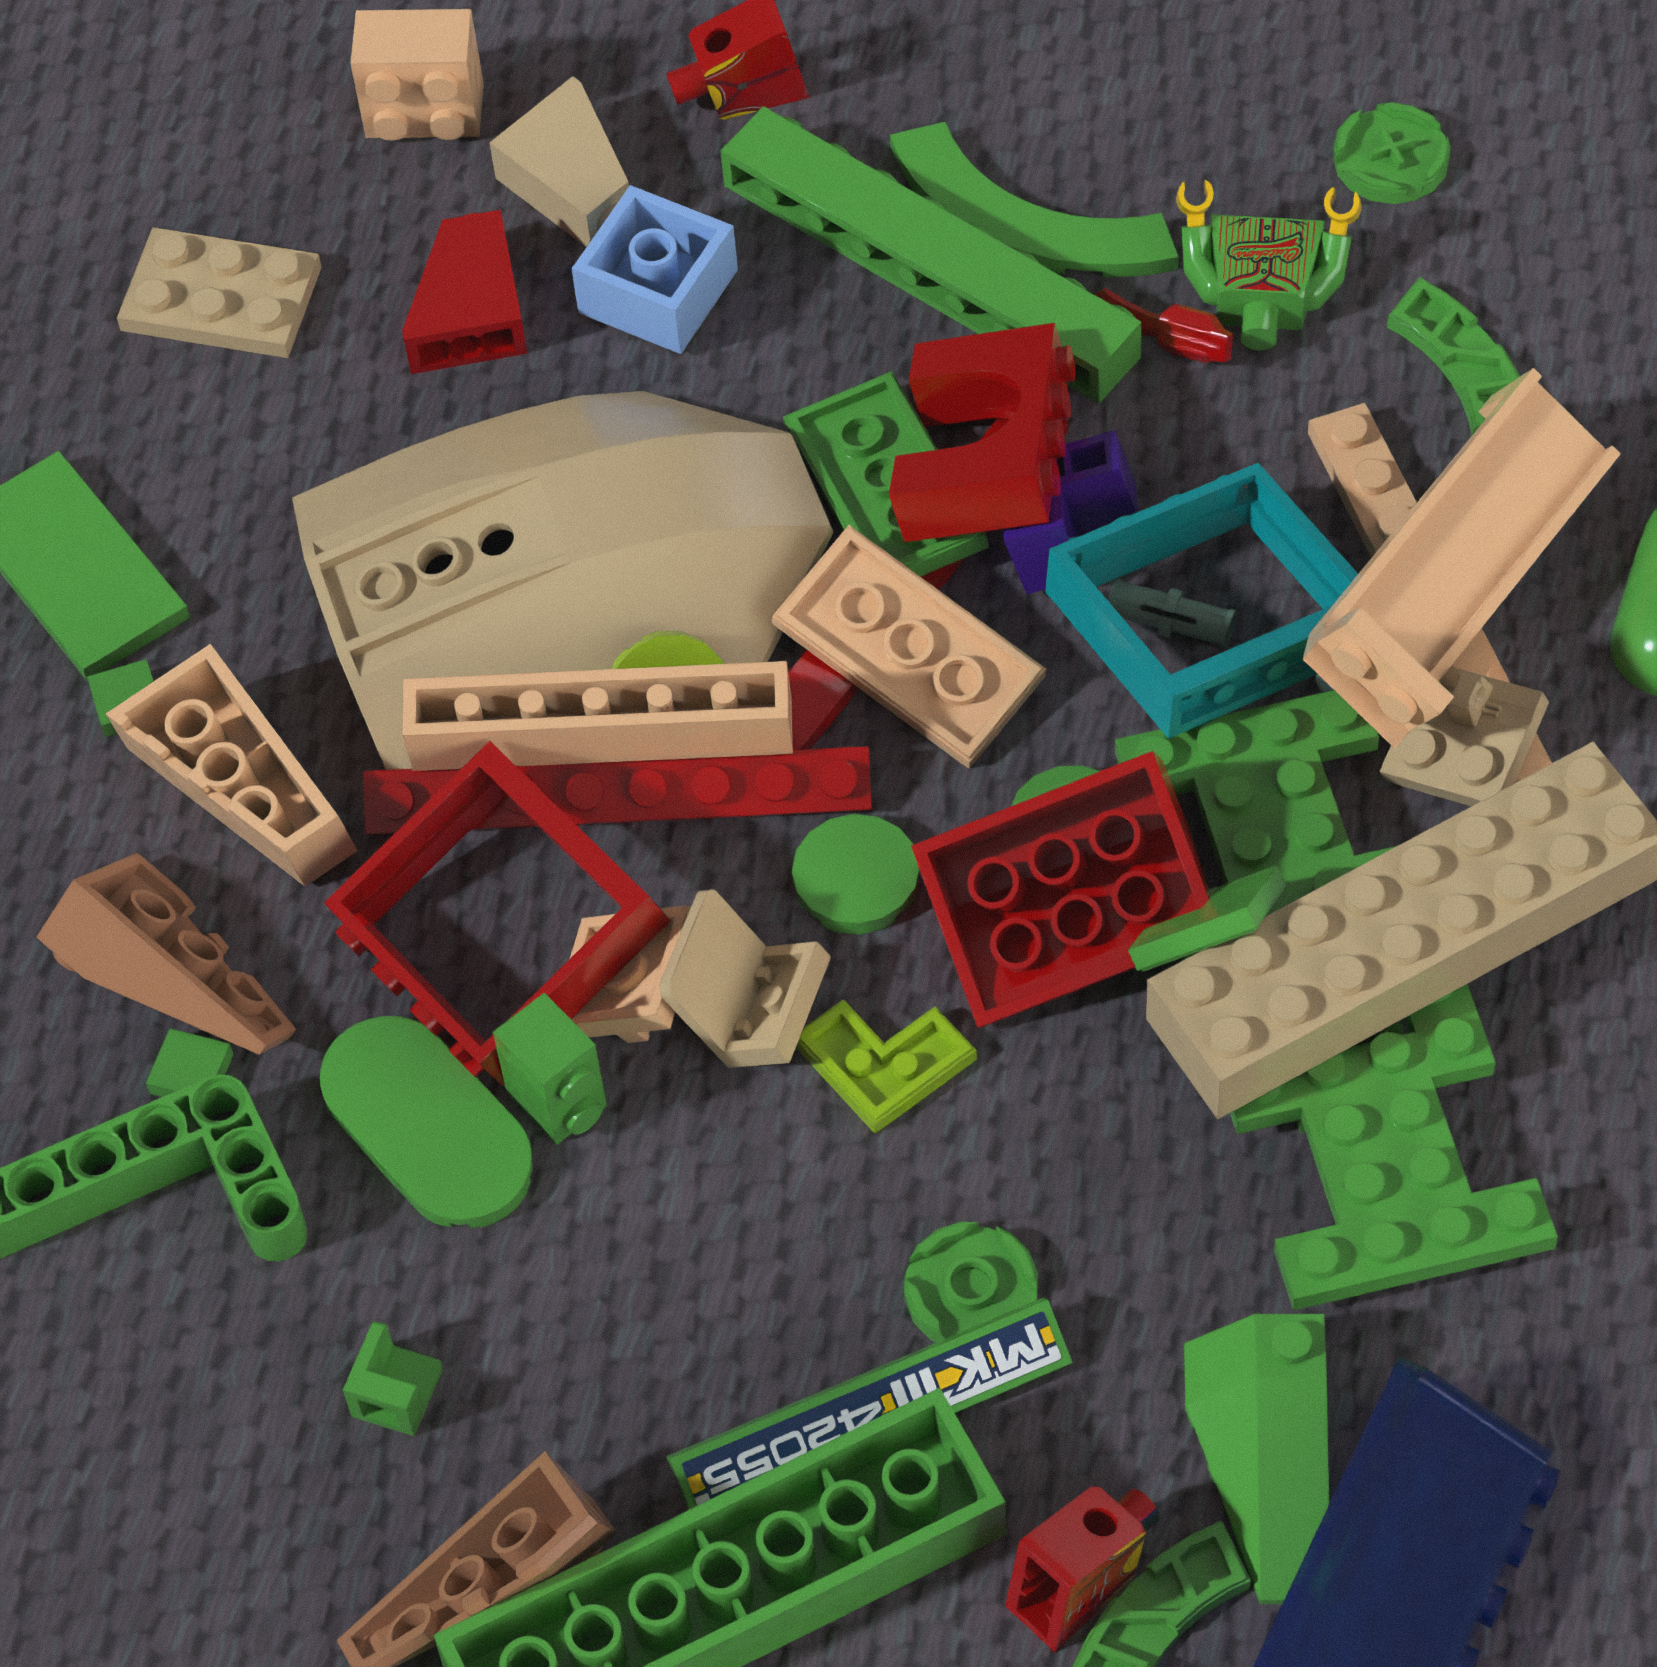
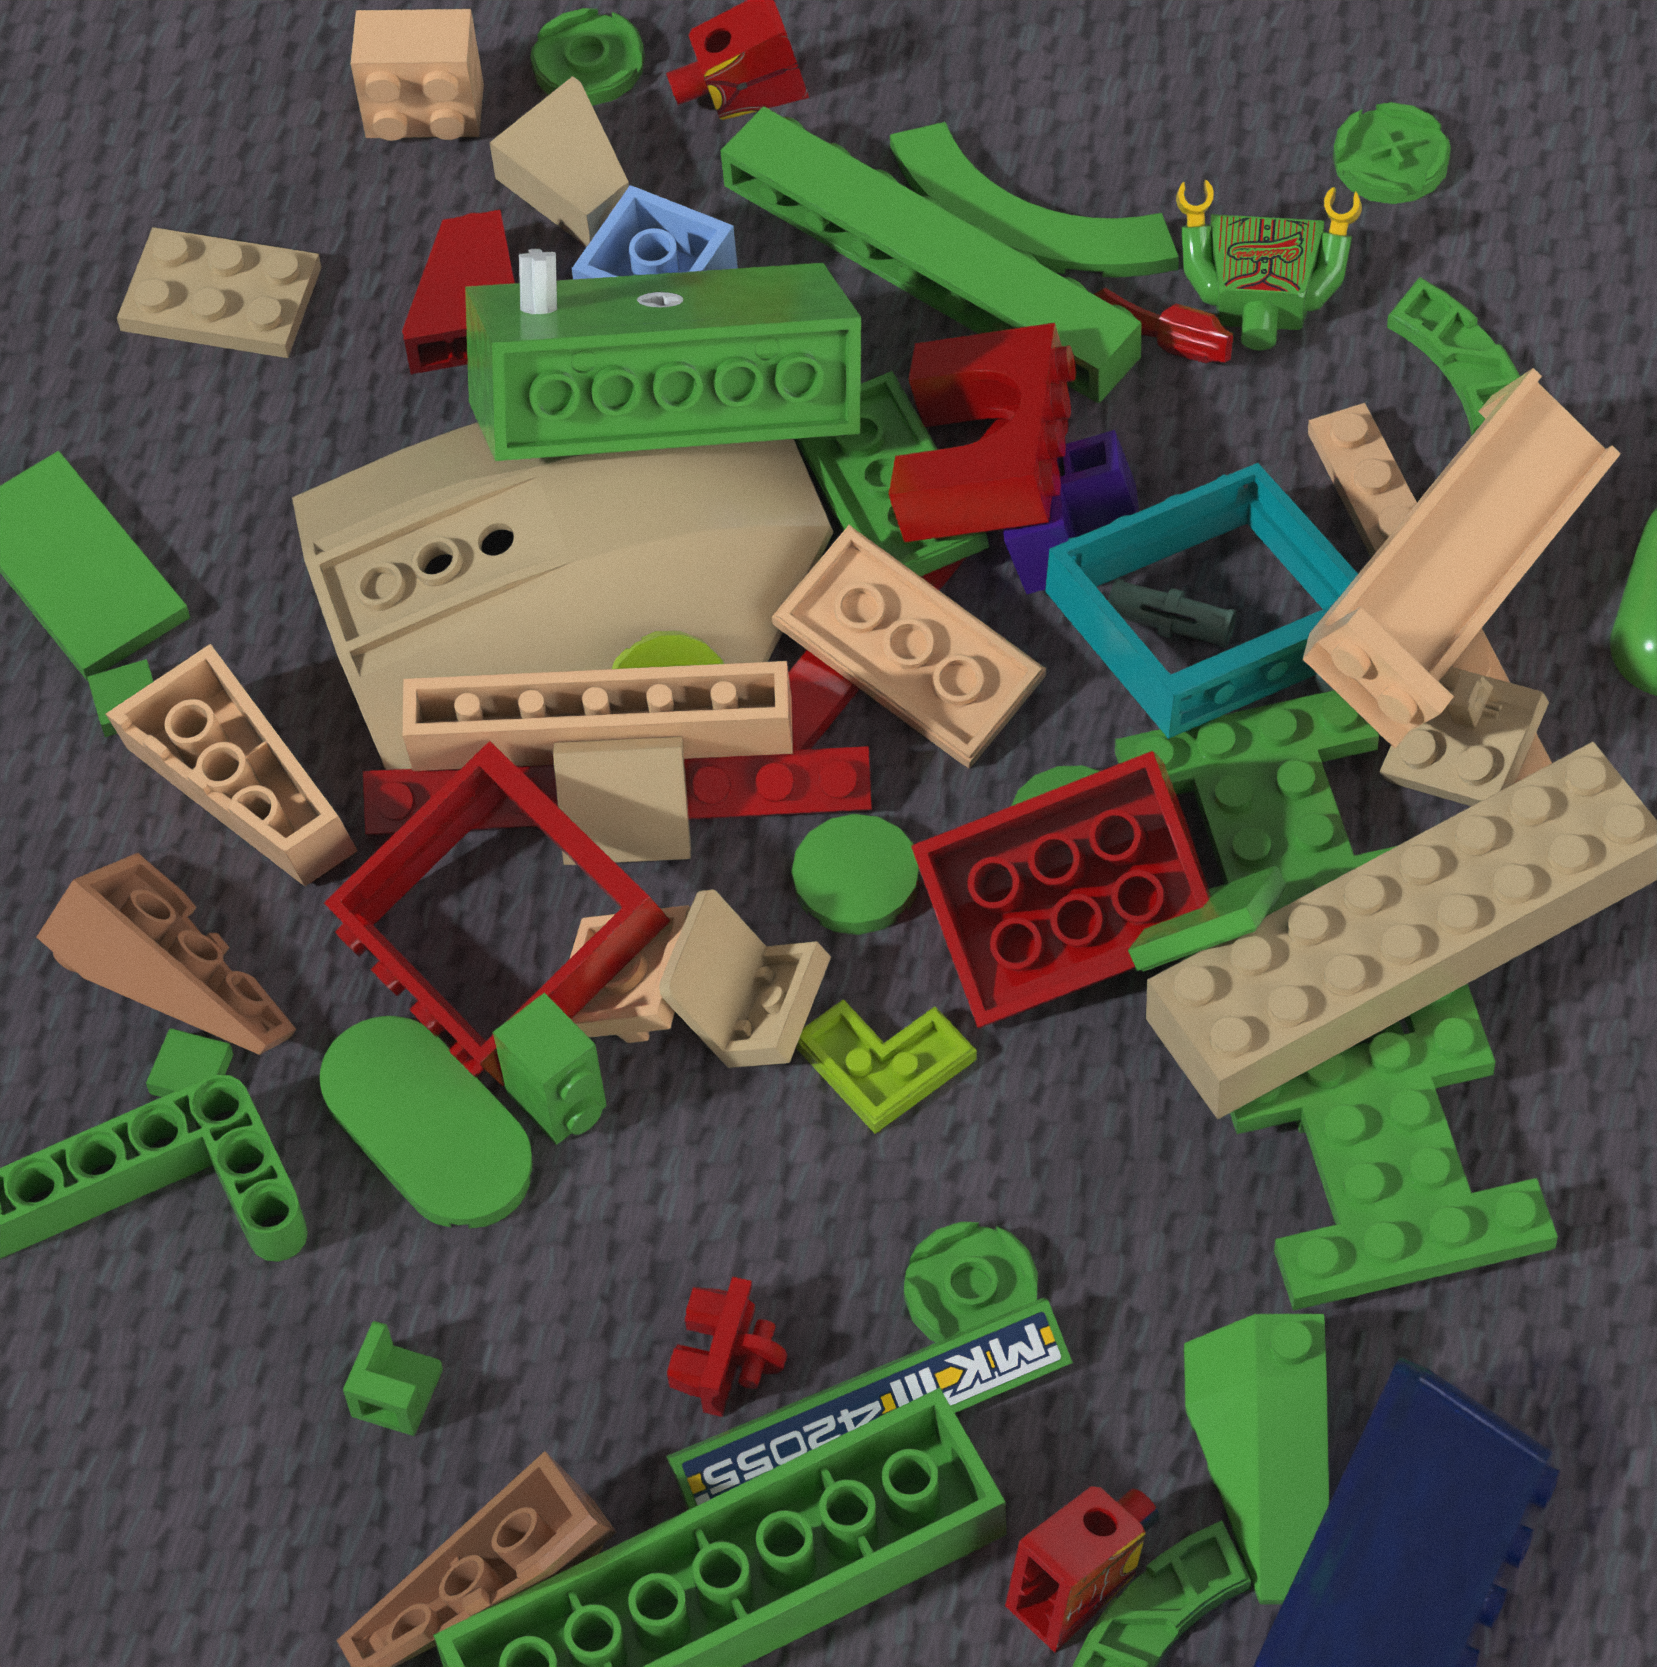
none -> bright green piece [465,249,861,461]
none -> bright green tile [530,8,645,106]
none -> tan tile [553,737,691,865]
none -> red hips [667,1276,788,1417]

